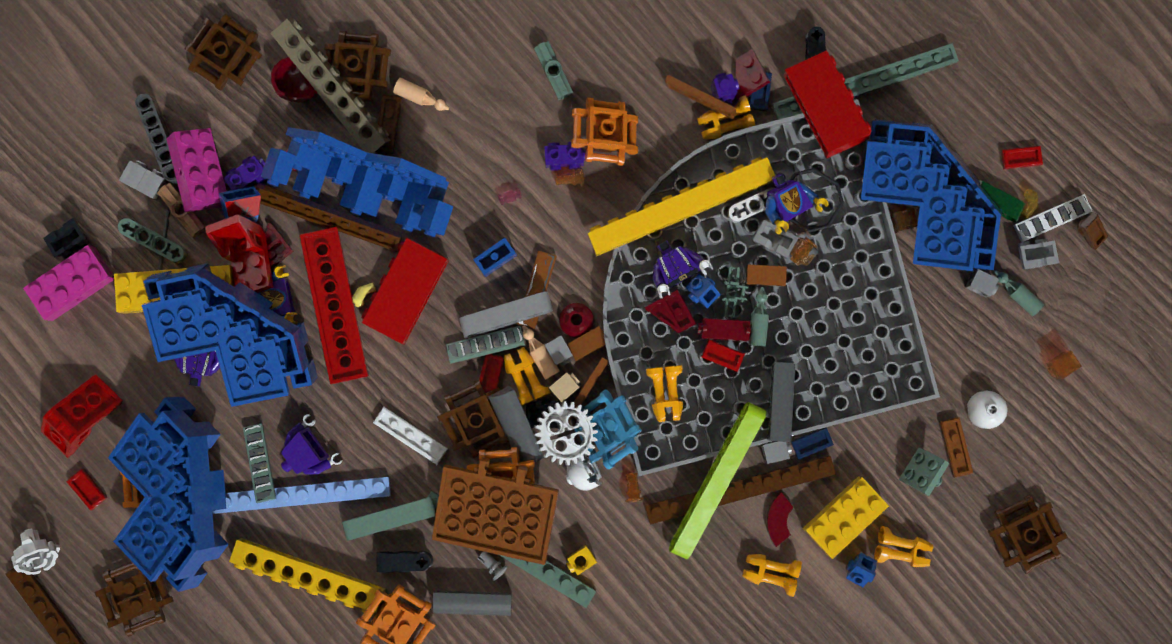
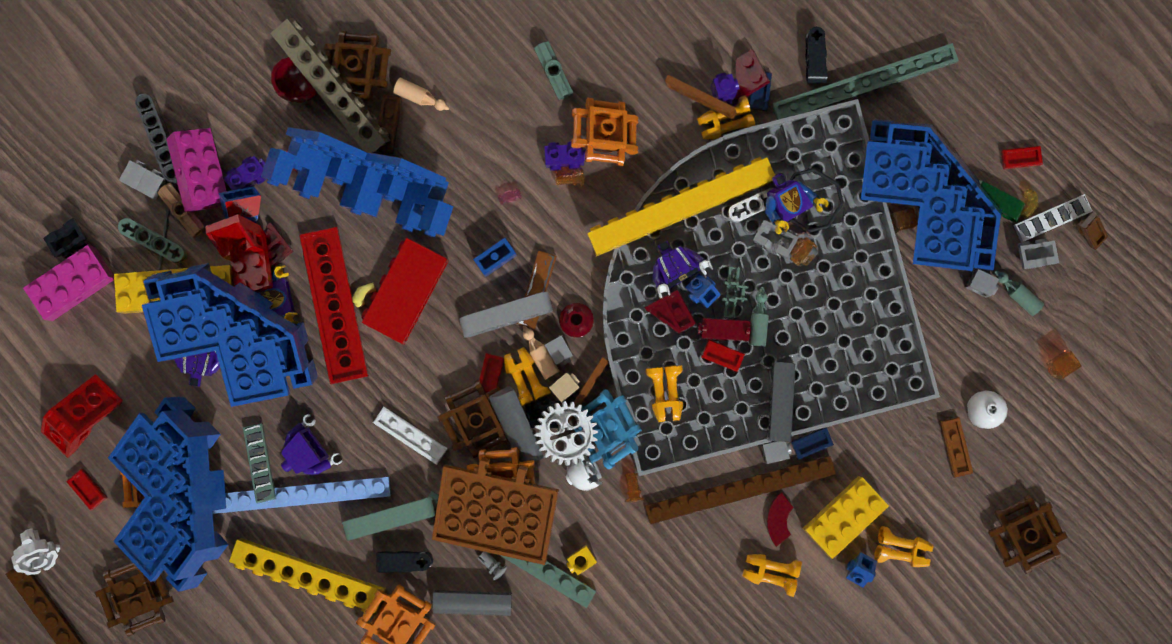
reddish brown brick [184,14,262,91] -> none
reddish brown plate [256,183,403,252] -> none
tile [446,326,525,364] -> none
dark orange tile [567,326,610,361] -> none
lime beam [669,402,766,559] -> none
dark orange tile [746,265,787,286] -> none
red brick [784,50,872,159] -> none
sand green plate [899,447,949,496] -> none

